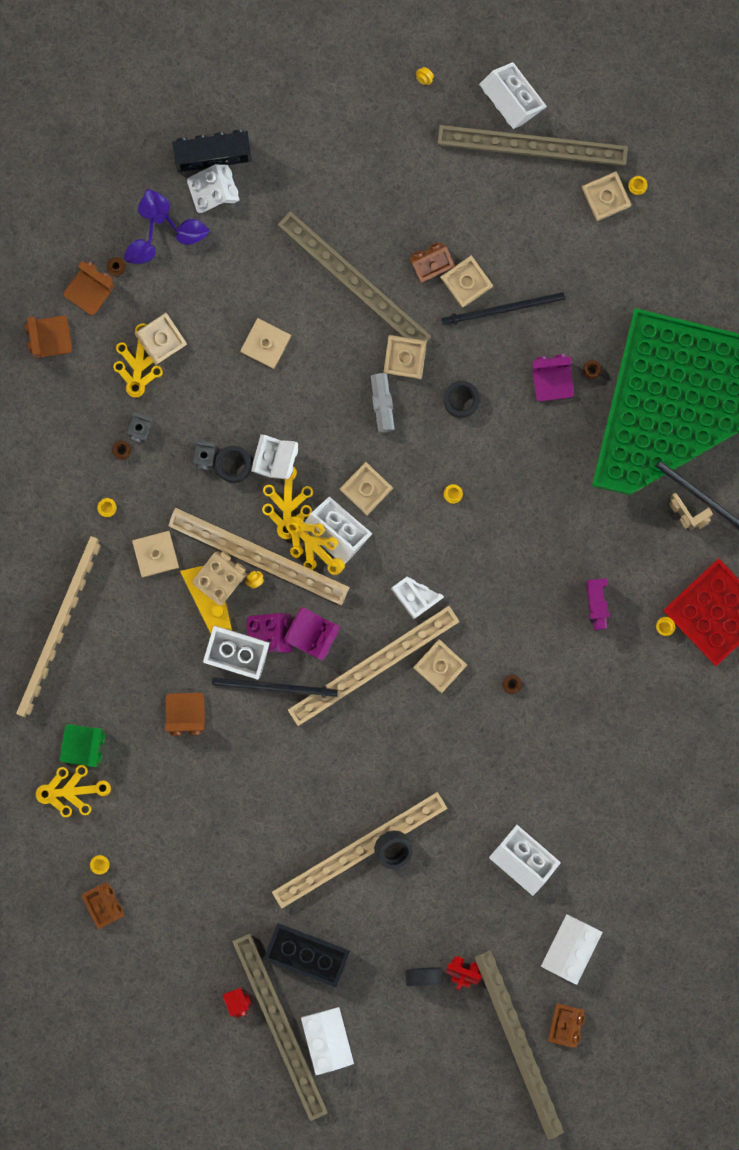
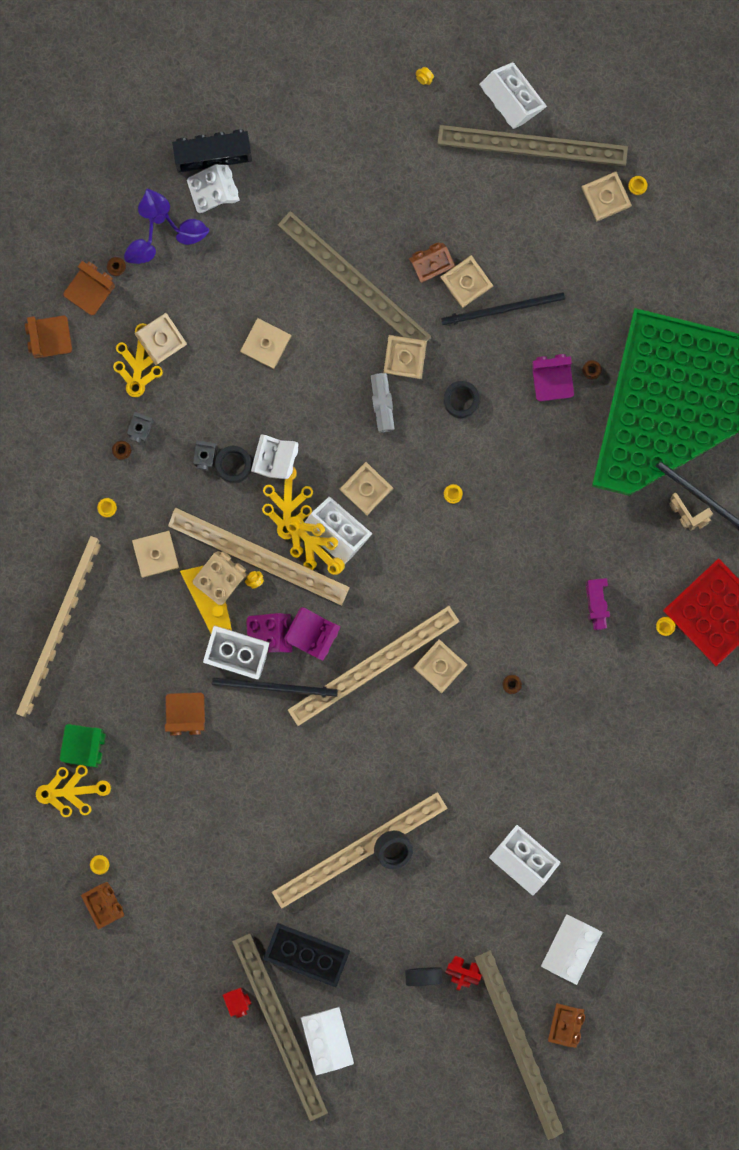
white wing [391,577,444,619] -> none

